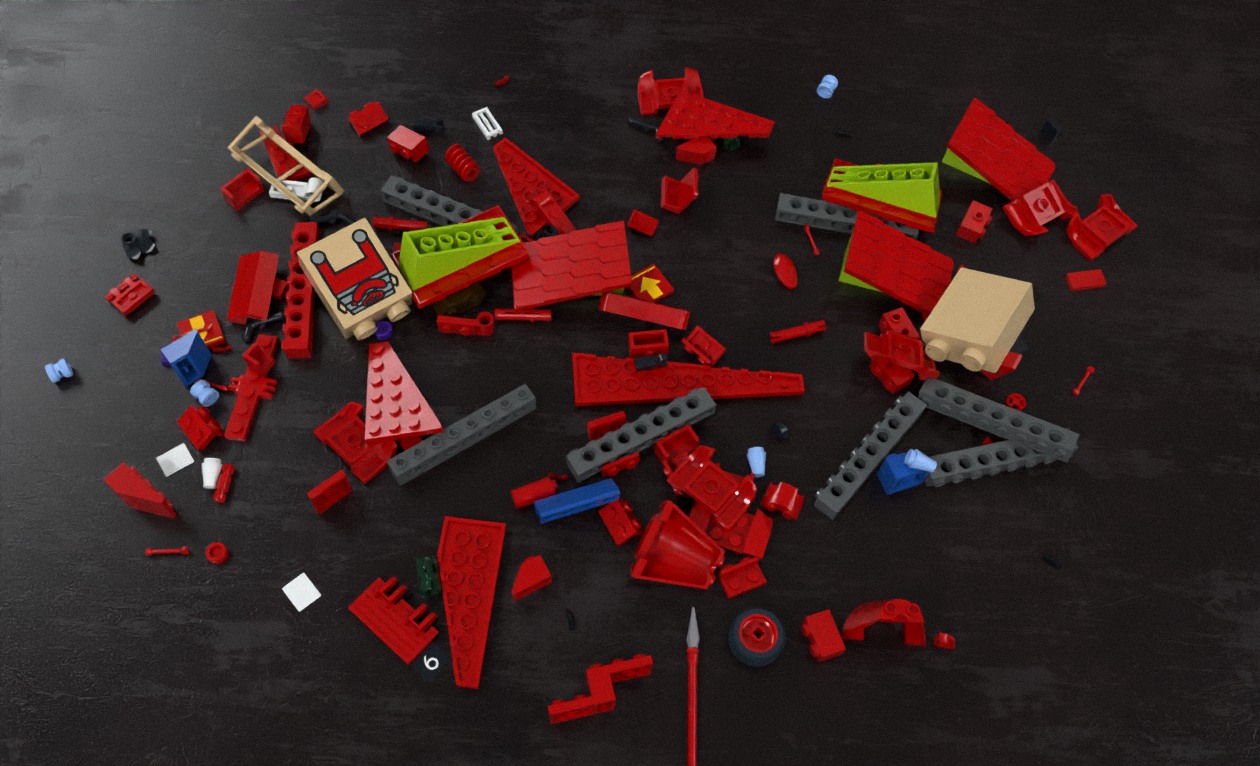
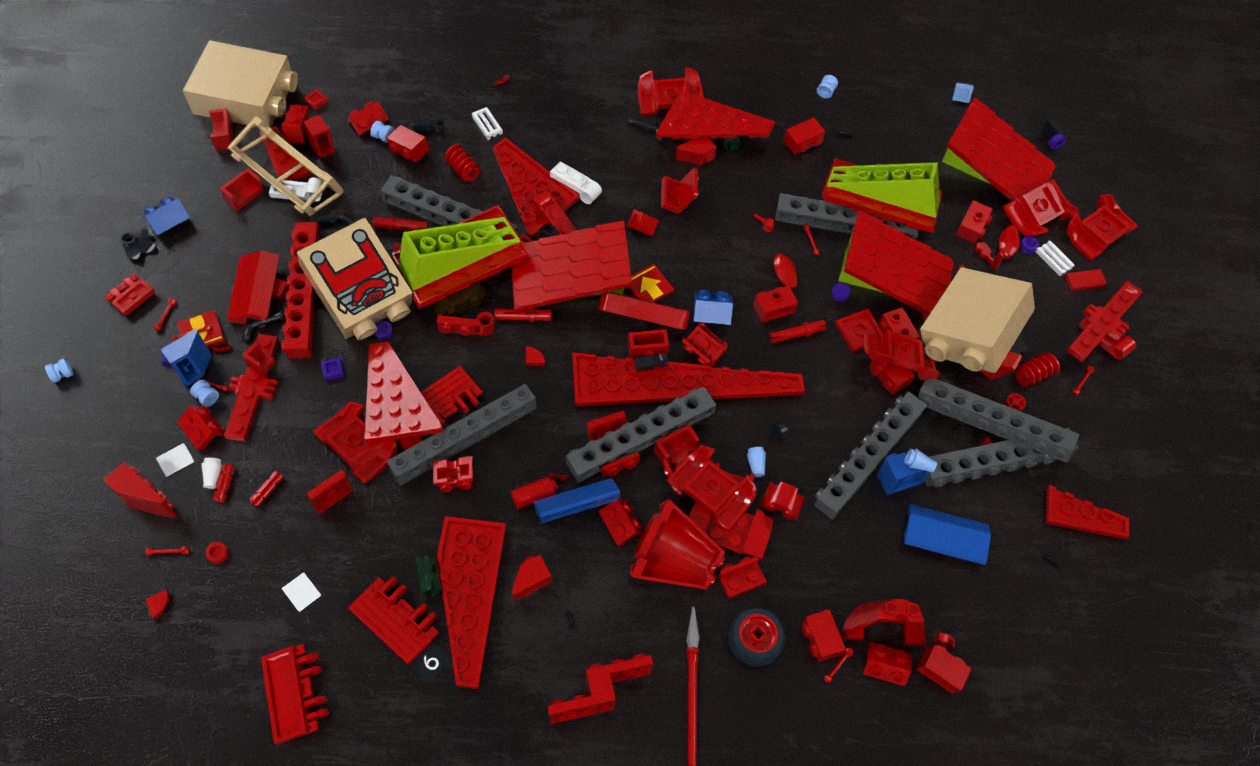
none -> blue slope [141,196,190,235]
none -> red tile [145,590,170,620]
none -> red hinge [154,298,177,331]
none -> tan brick [183,40,298,128]
none -> red panel [209,108,233,151]
none -> red axle [250,471,283,507]
none -> red hinge [261,644,329,745]
none -> red brick [304,115,335,159]
none -> dark purple tile [321,357,344,381]
none -> light blue wheel [370,121,395,143]
none -> red hinge [420,366,483,437]
none -> red cylinder [433,456,473,492]
none -> red tile [526,346,545,366]
none -> white plate [550,161,602,204]
none -> slope [693,290,733,325]
none -> red hinge [698,322,728,349]
none -> red hand [753,213,774,232]
none -> red brick [753,285,798,323]
none -> red brick [783,118,826,155]
none -> red hinge [824,647,854,683]
none -> dark purple tile [831,283,850,302]
none -> red tile [835,309,883,353]
none -> red bracket [863,642,912,686]
none -> blue slope [904,504,991,565]
none -> red brick [916,644,972,693]
none -> light blue tile [952,83,974,103]
none -> red piece [974,242,1004,270]
none -> red arm [998,225,1020,260]
none -> red piece [1015,352,1060,387]
none -> dark purple tile [1020,236,1040,254]
none -> white tile [1036,241,1075,276]
none -> red wing [1046,485,1129,540]
none -> dark purple tile [1048,133,1066,149]
none -> red hinge [1067,281,1143,362]
none -> red plate [1078,317,1136,360]

